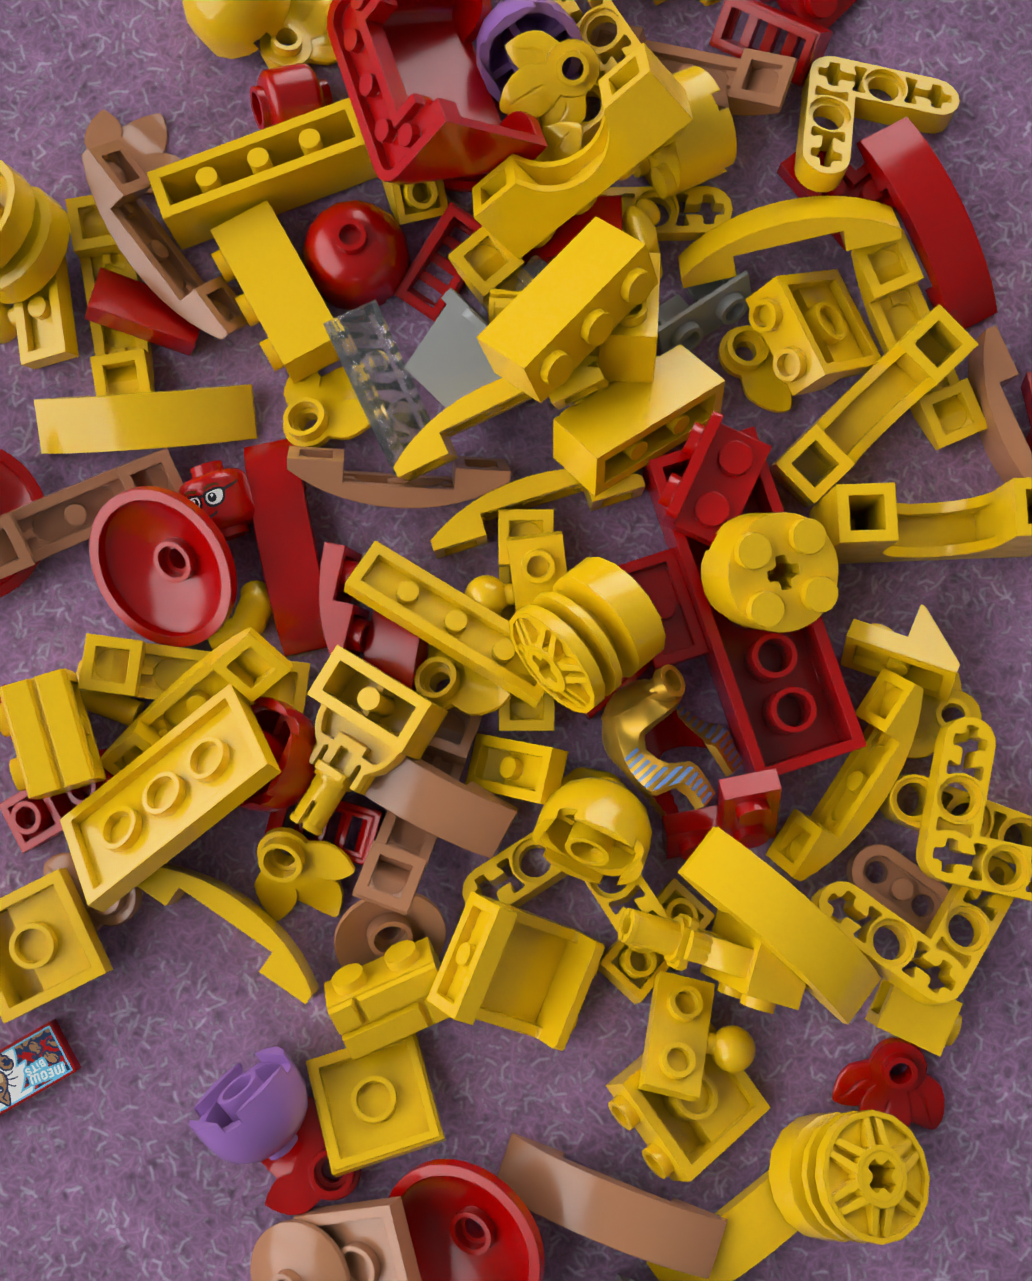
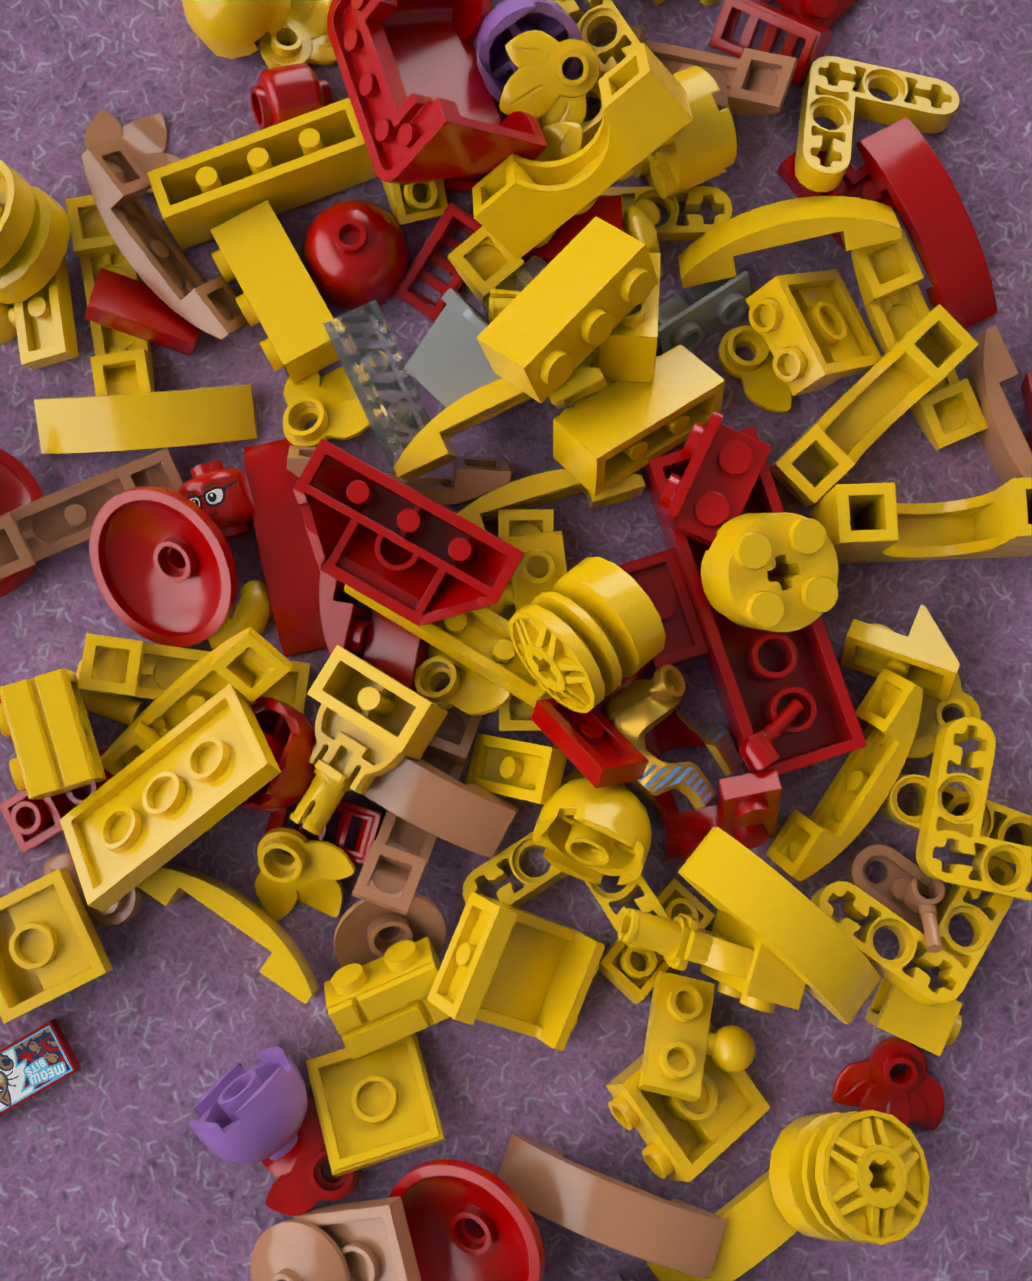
none -> red wedge [293,438,526,626]
none -> red plate [531,698,649,789]
none -> red hand [739,699,804,772]
none -> nougat hand [903,878,945,953]

